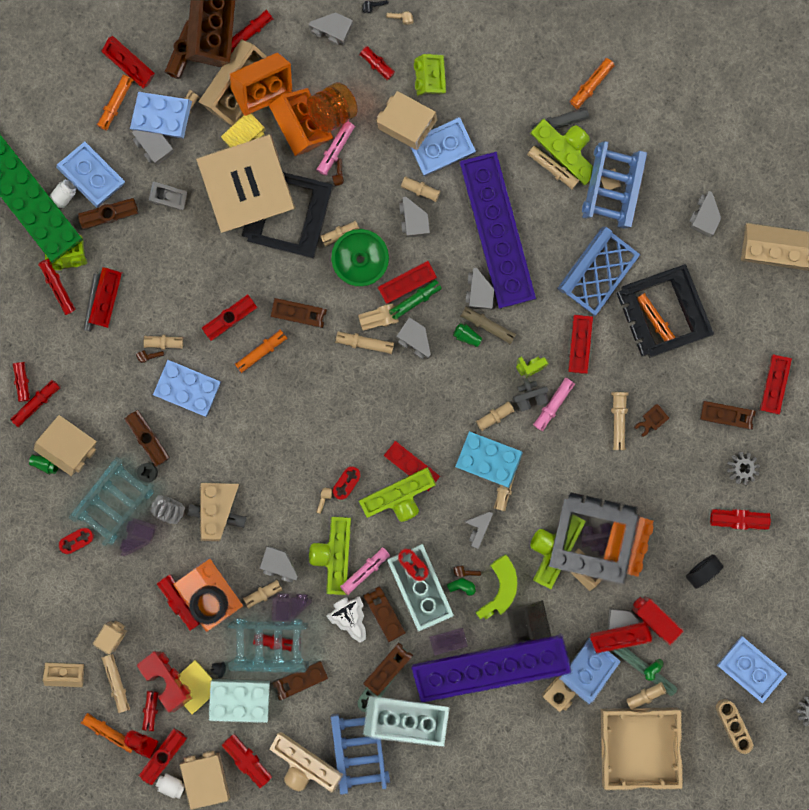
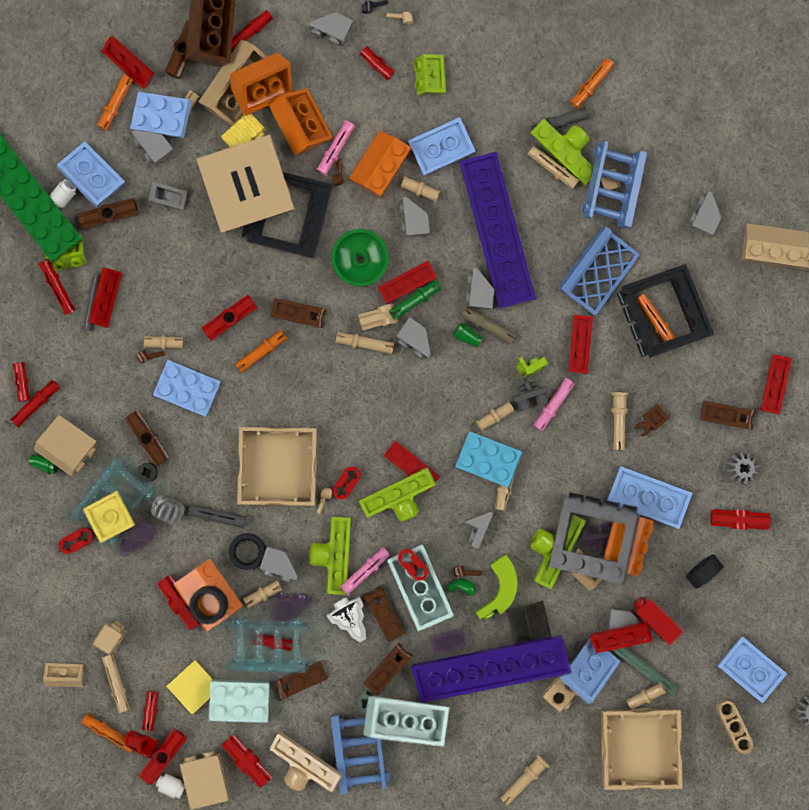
red arch [136,651,192,713] -> none
tan wing [200,483,239,541] -> none
black piece [210,662,226,679] -> none
clear orange wheel [307,82,358,133] -> none
tan pin [321,220,359,247] -> none
tan brick [377,91,437,150] -> none
green arm [644,659,664,681] -> none
none -> light yellow tile [83,491,135,543]
none -> black tyre [228,533,266,570]
none -> tan tile [237,427,317,506]
none -> orange slope [349,131,411,199]
none -> tan pin [500,754,550,806]
none -> light blue plate [607,466,692,529]

